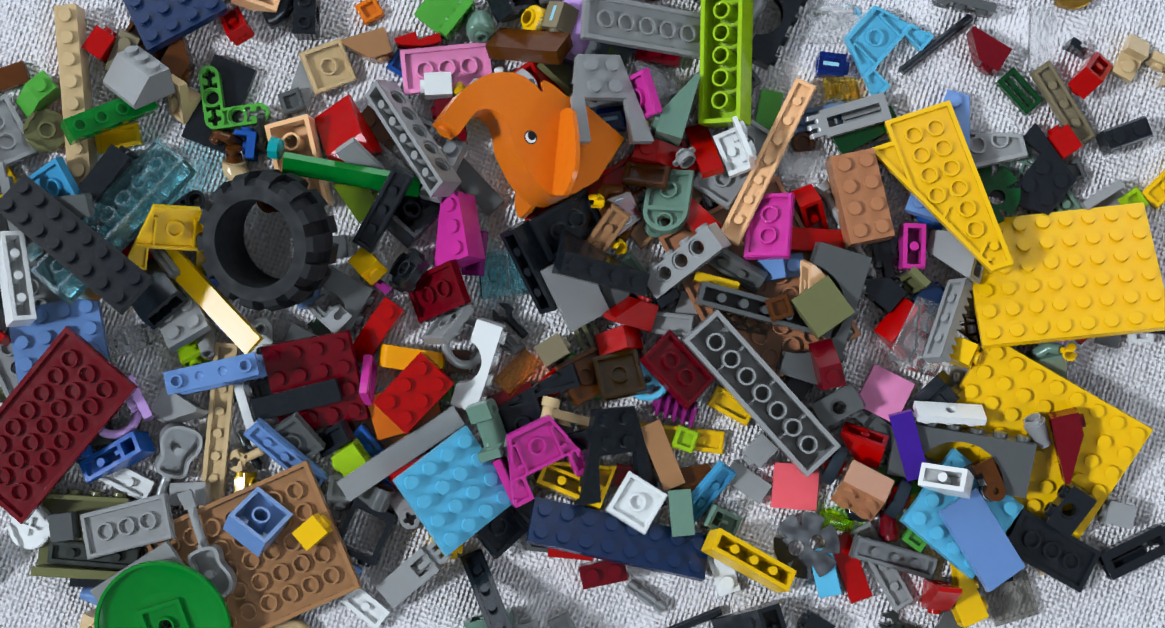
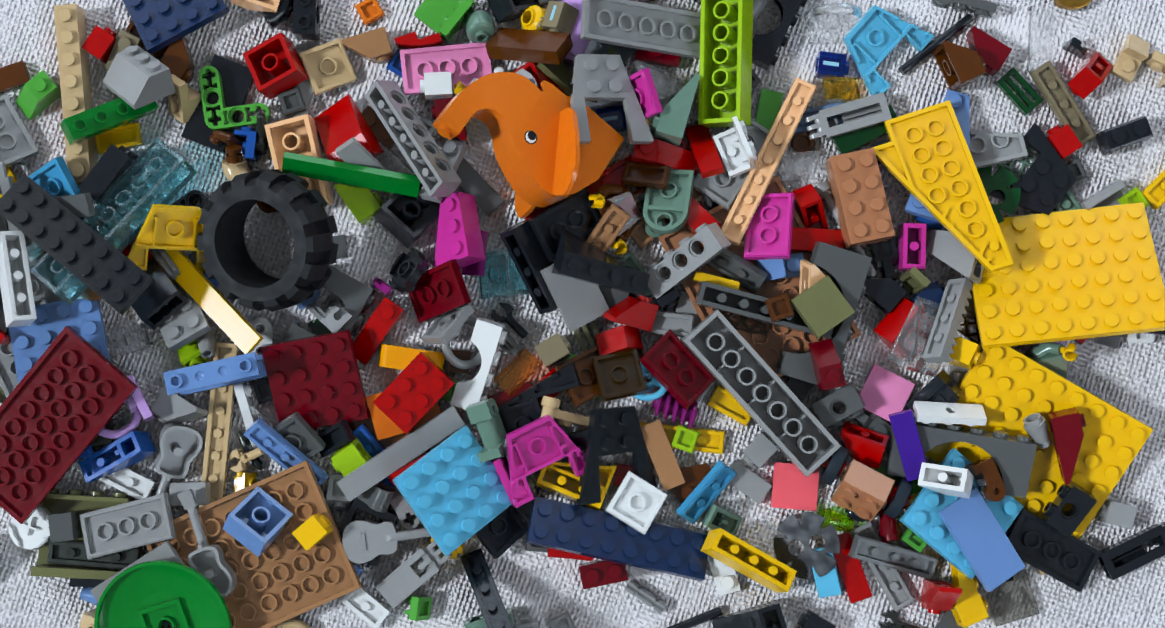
olive tile [23,109,65,154] -> none
red slope [219,6,255,46] -> none
black tile [250,377,344,420] -> none
teal tile [267,137,285,160] -> none
yellow brick [348,247,388,286] -> none
black tile [352,164,415,253] -> none
dark pink tile [359,354,378,405] -> none
sand green tile [668,489,695,537] -> none
light grey plate [673,147,696,169] -> none
none -> red brick [243,32,308,99]
none -> light grey piece [342,520,430,564]
none -> bright green tile [404,595,432,621]
none -> reddish brown slope [932,41,986,91]

